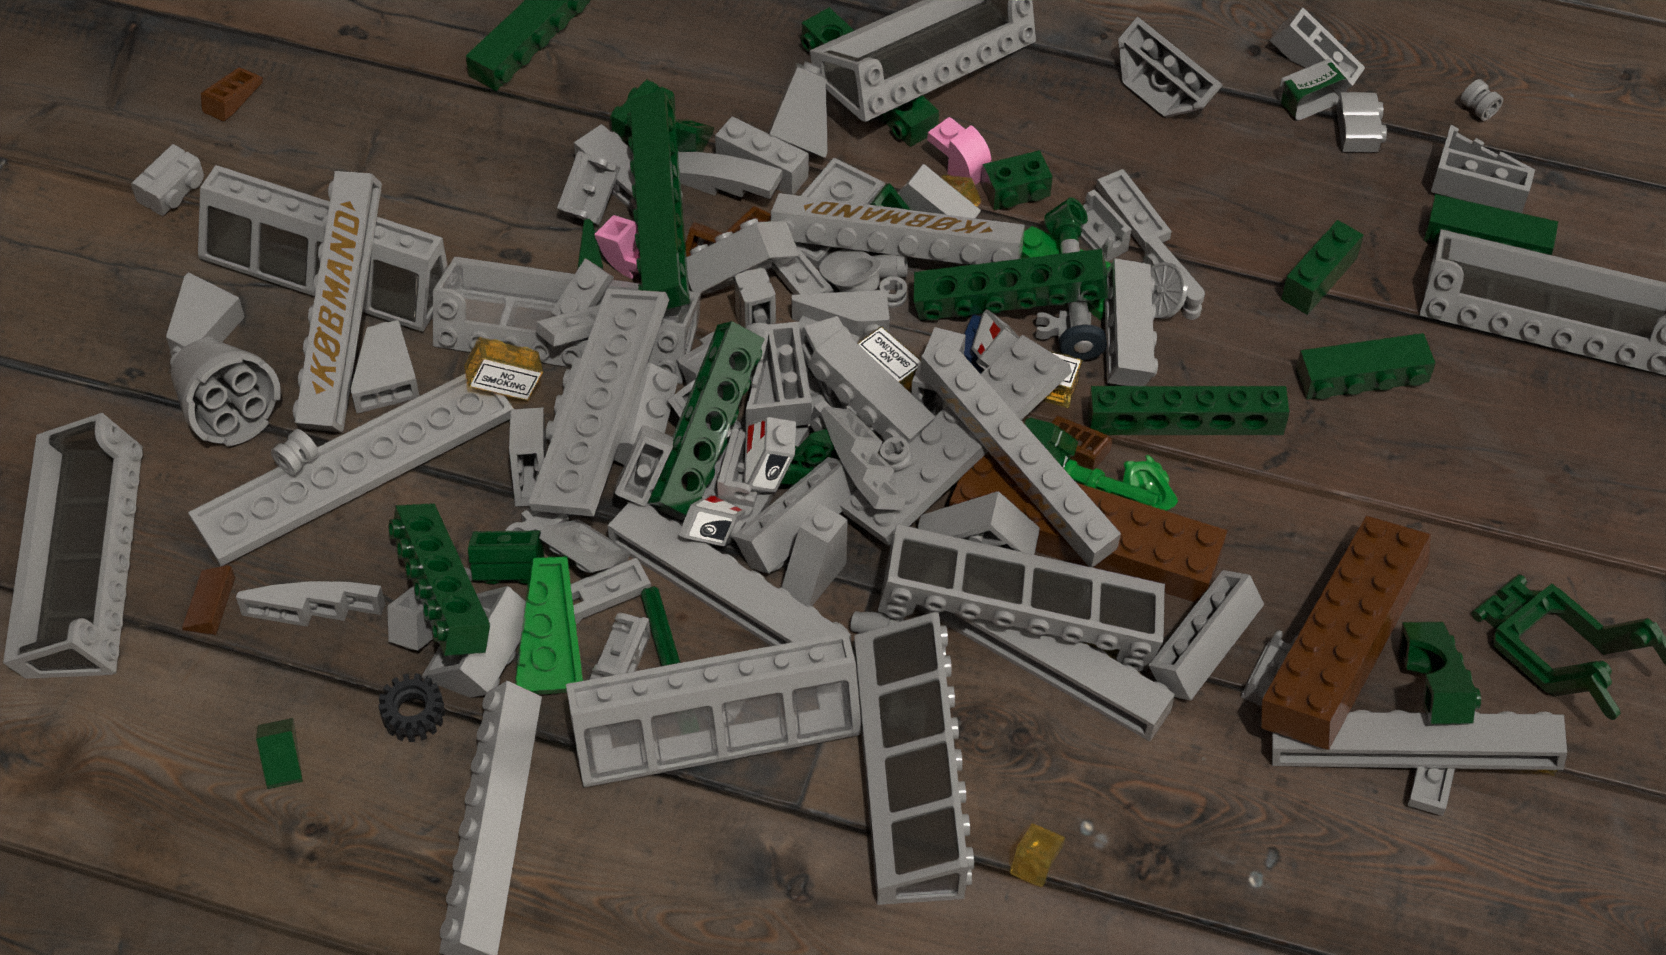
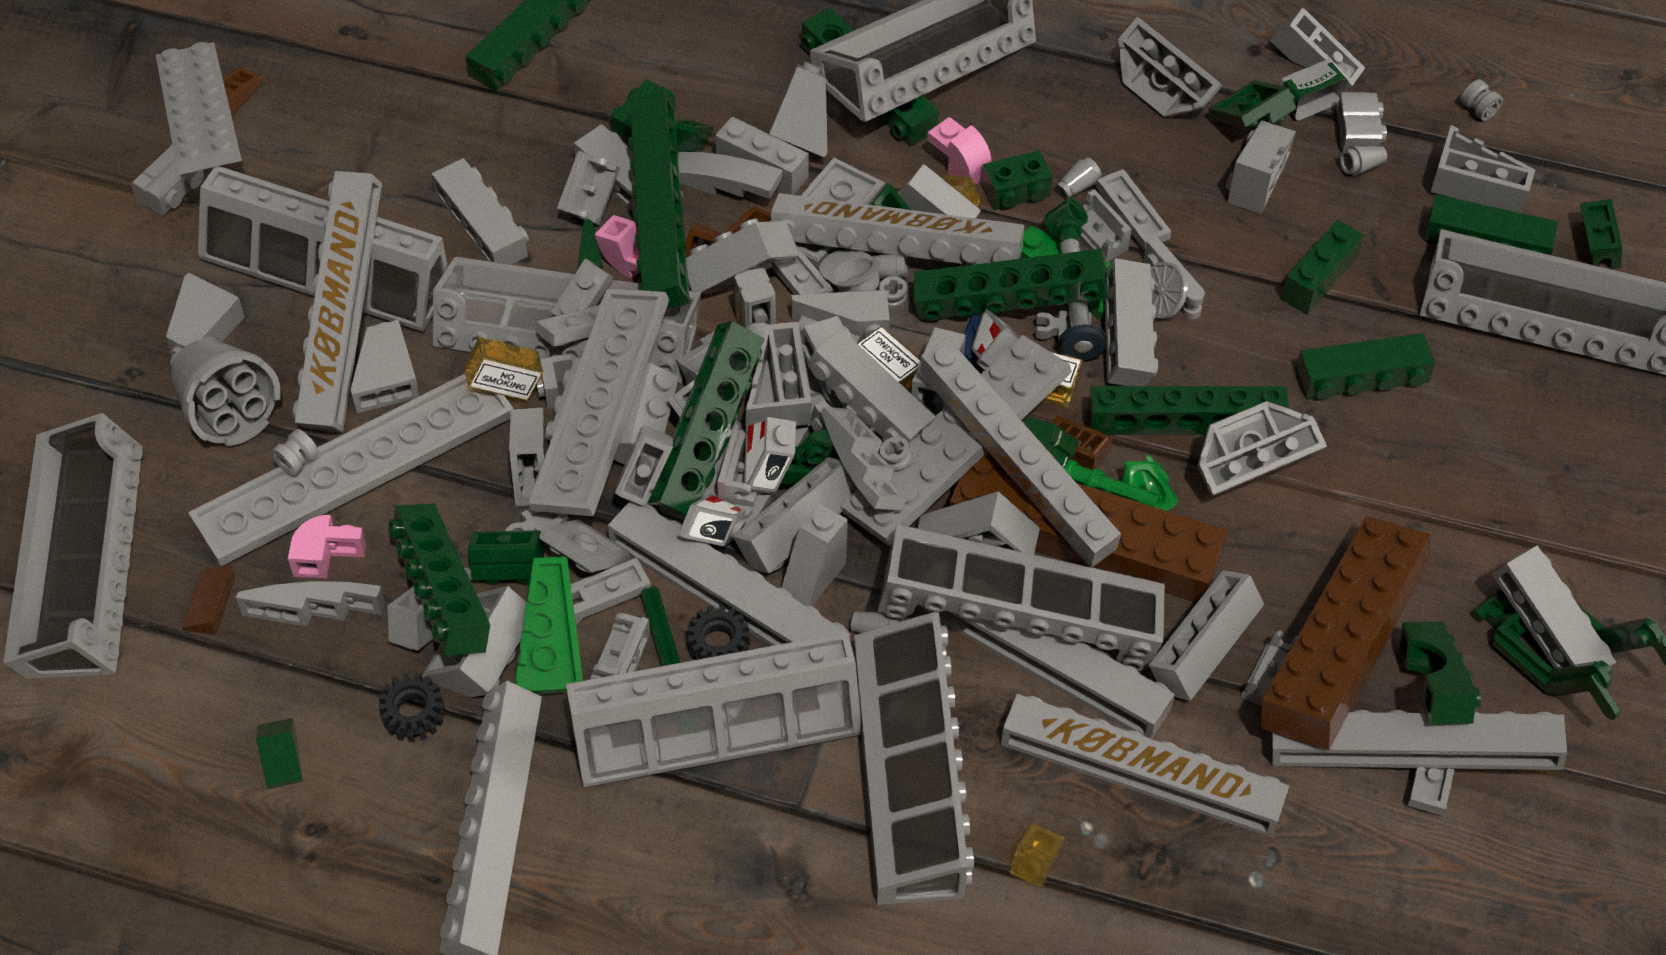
none -> light grey plate [156,42,242,175]
none -> bright pink brick [288,515,367,578]
none -> light grey brick [431,158,529,265]
none -> light grey bracket [536,354,573,409]
none -> black tyre [687,605,750,660]
none -> light grey brick [1001,694,1290,838]
none -> light grey cone [1056,157,1102,199]
none -> light grey wedge [1197,401,1327,496]
none -> dark green plate [1208,80,1296,128]
none -> light grey wedge [1225,120,1296,214]
none -> light grey cone [1340,146,1387,176]
none -> light grey brick [1492,545,1616,668]
none -> dark green hinge [1580,199,1623,269]

